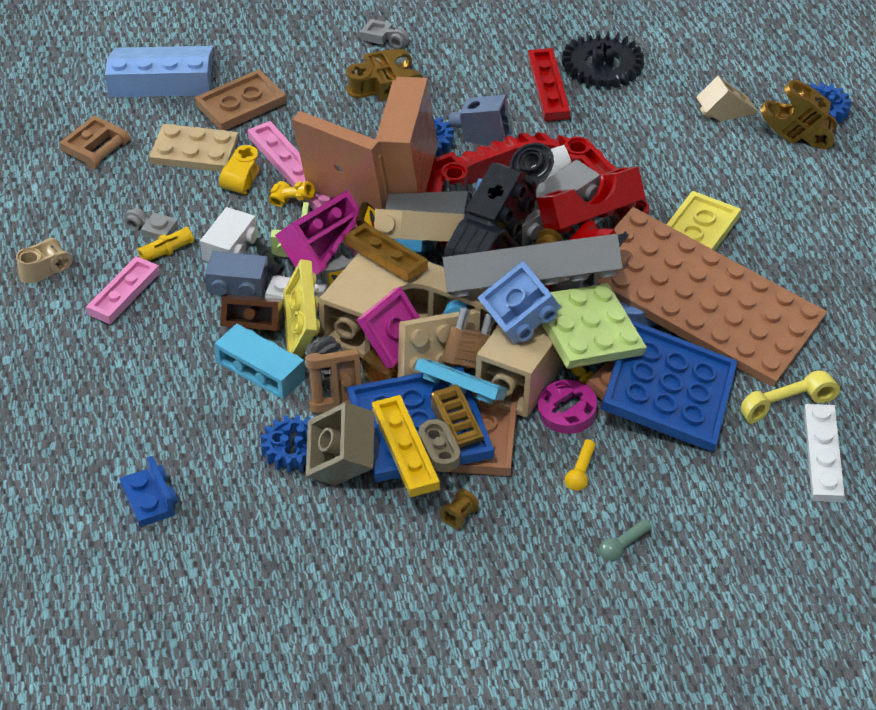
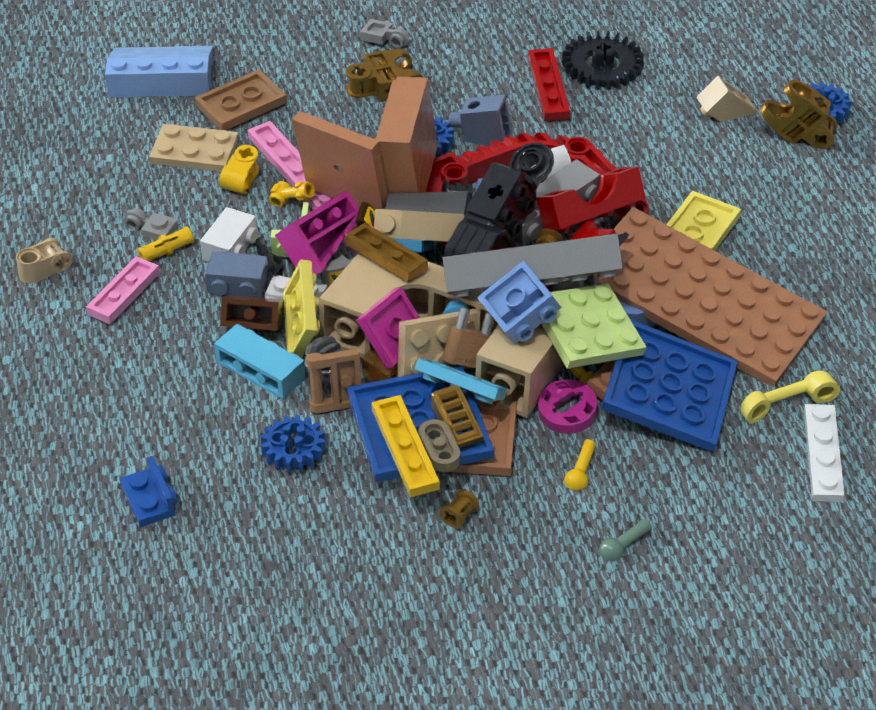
medium nougat plate [59,115,130,169] -> none
dark tan brick [306,402,375,485] -> none

